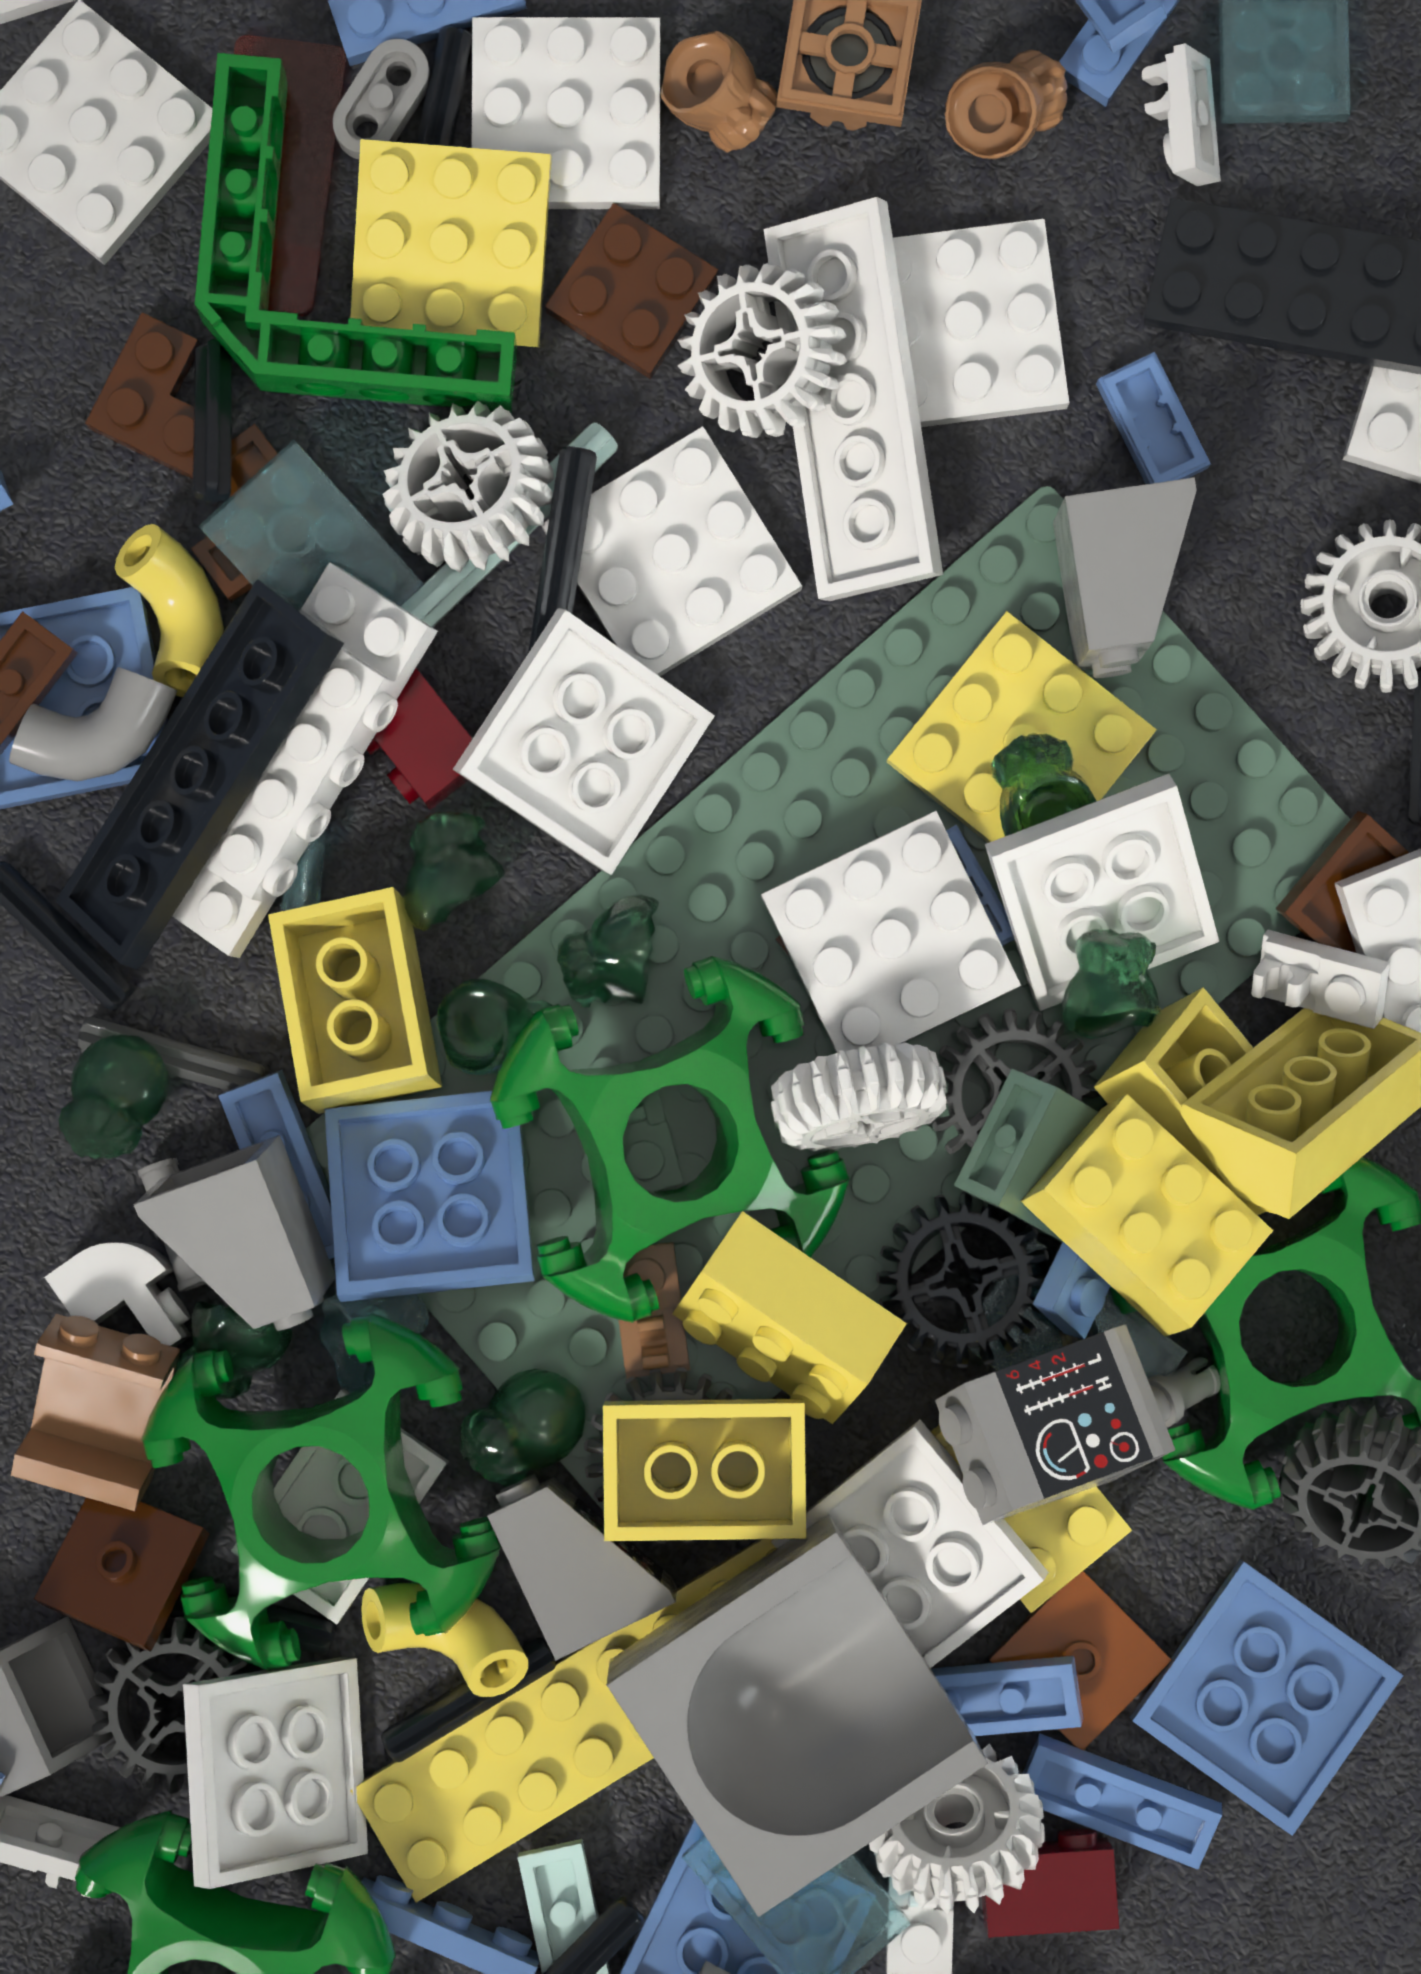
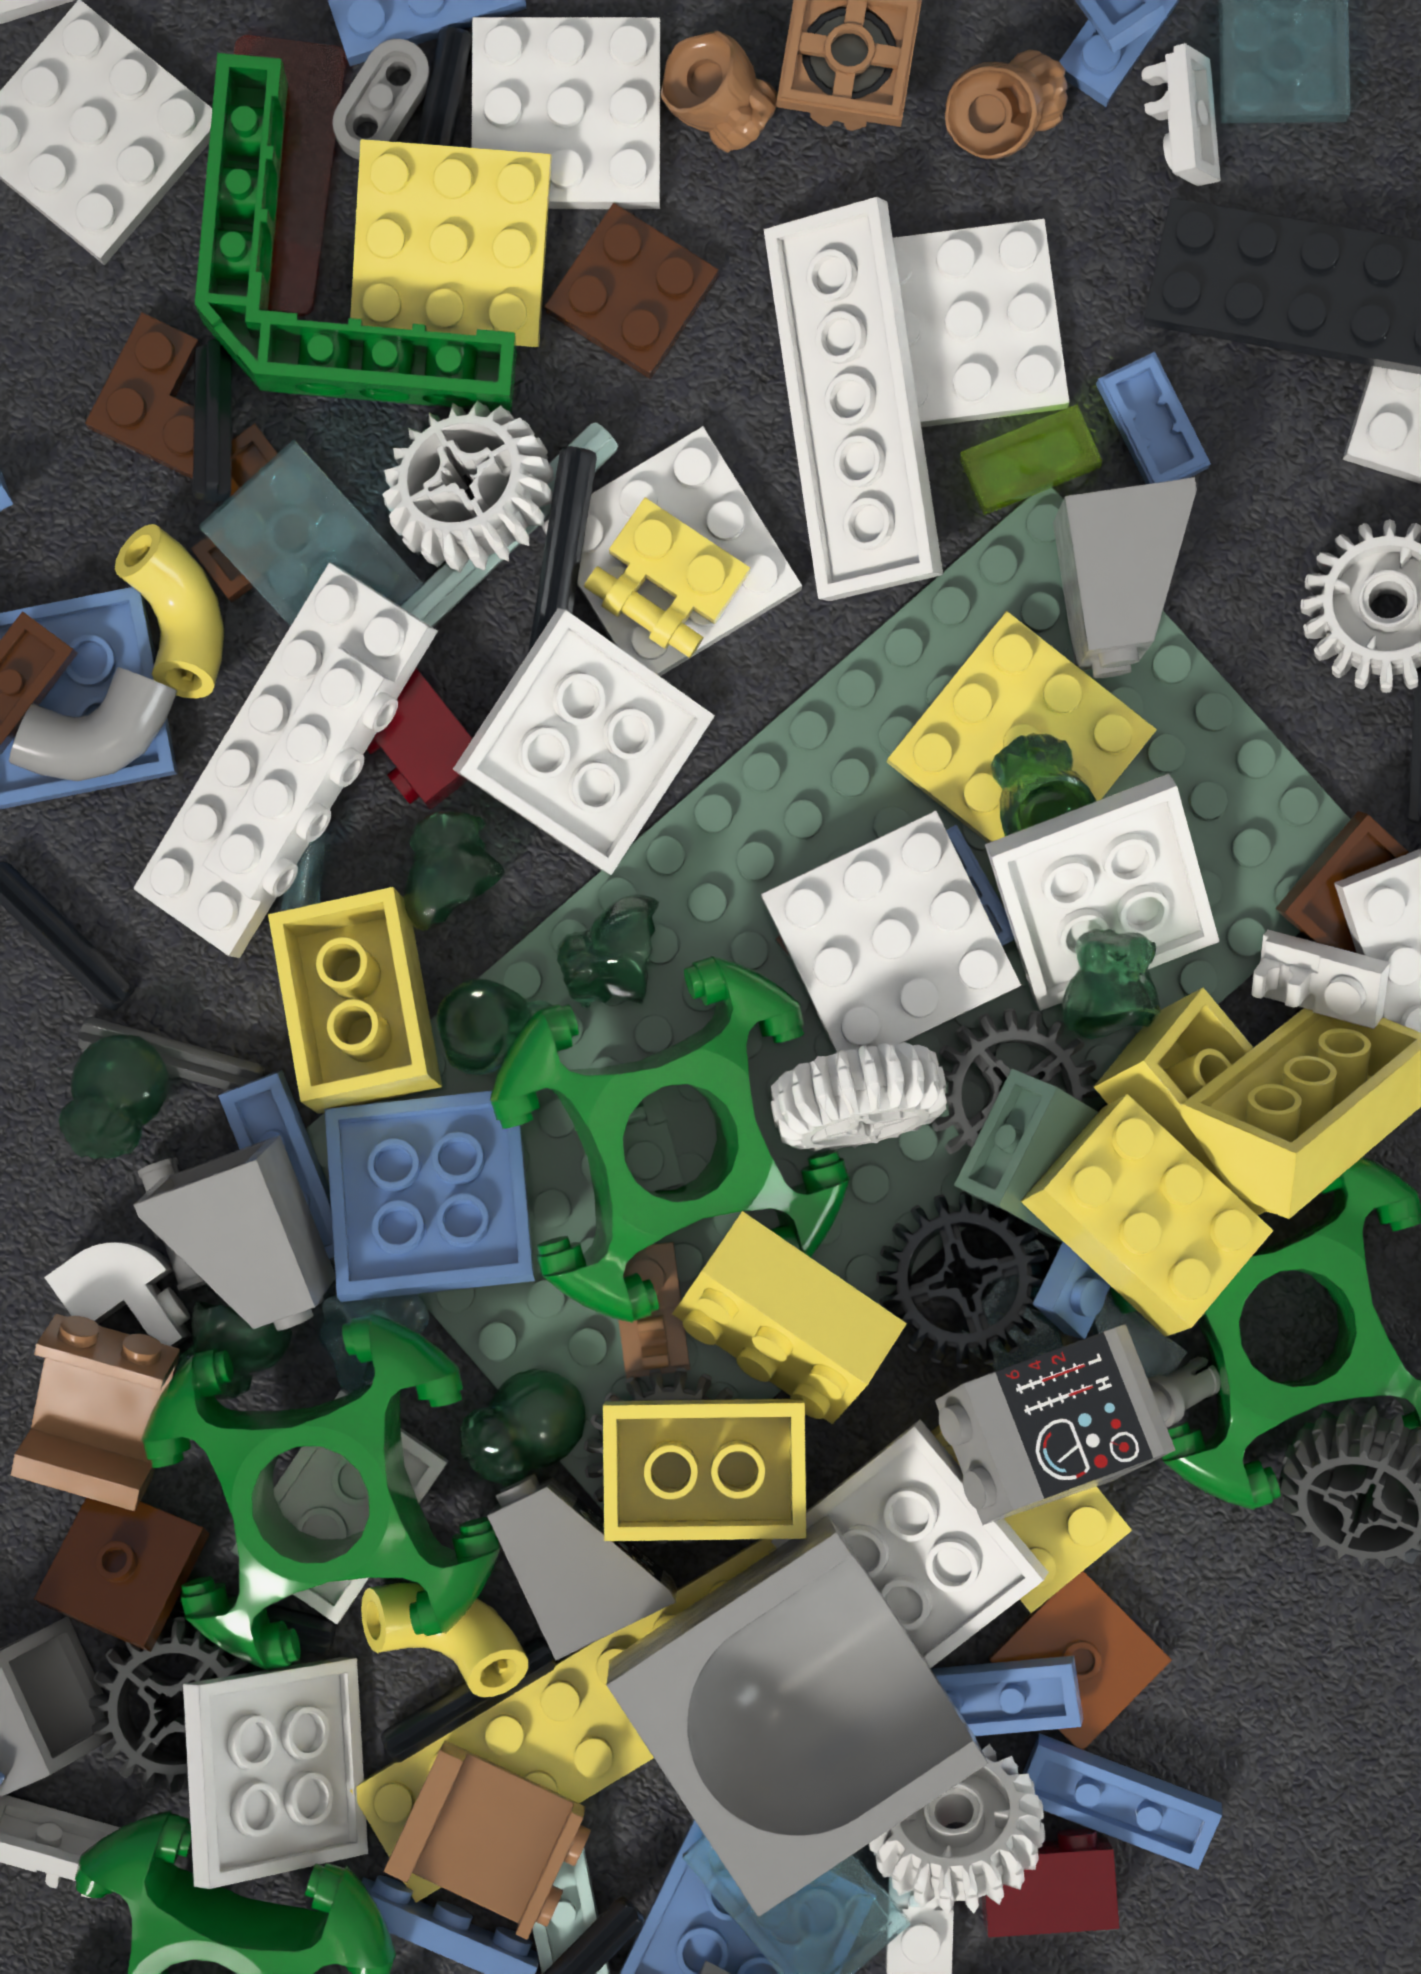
black plate [56,579,344,970] -> none
white gear [677,263,847,438] -> none
medium blue plate [1129,1559,1404,1836] -> none
none -> medium nougat panel [383,1740,591,1940]
none -> light yellow plate [584,497,750,658]
none -> clear neon green plate [960,404,1102,515]

